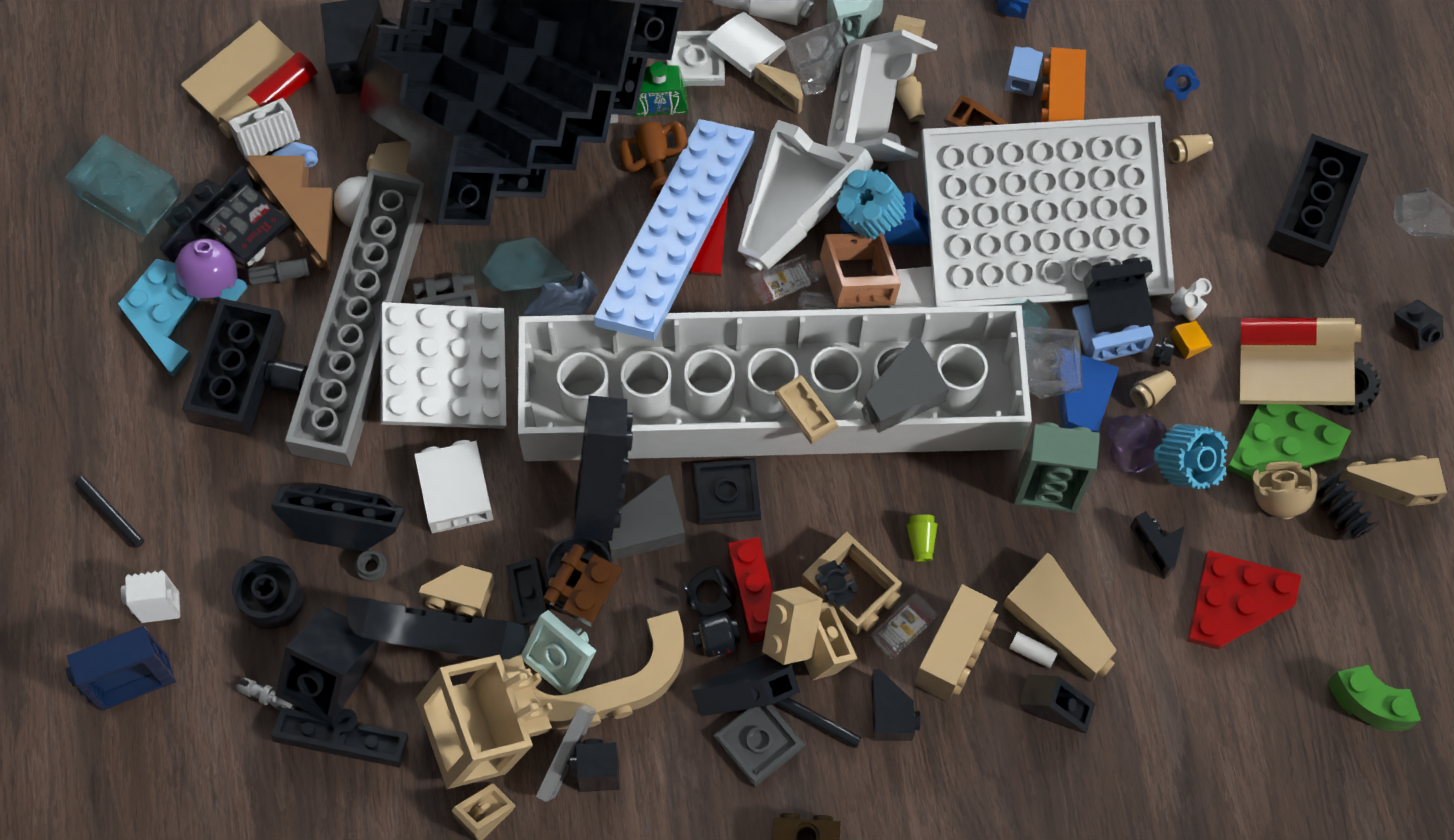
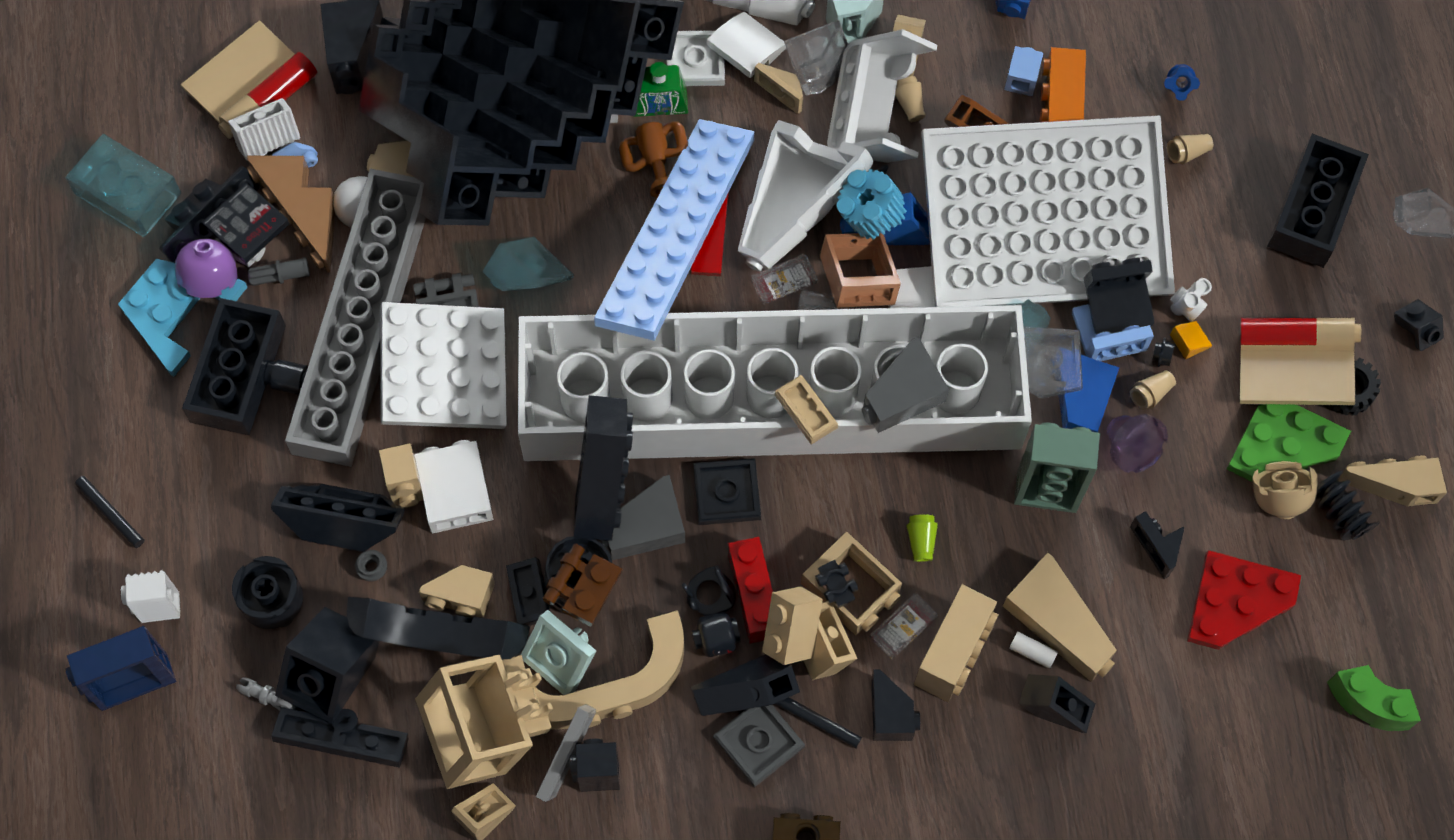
sand blue hair [523,272,600,316] -> none
medium azure brick [1154,424,1228,490] -> none
none -> tan brick [379,443,424,507]

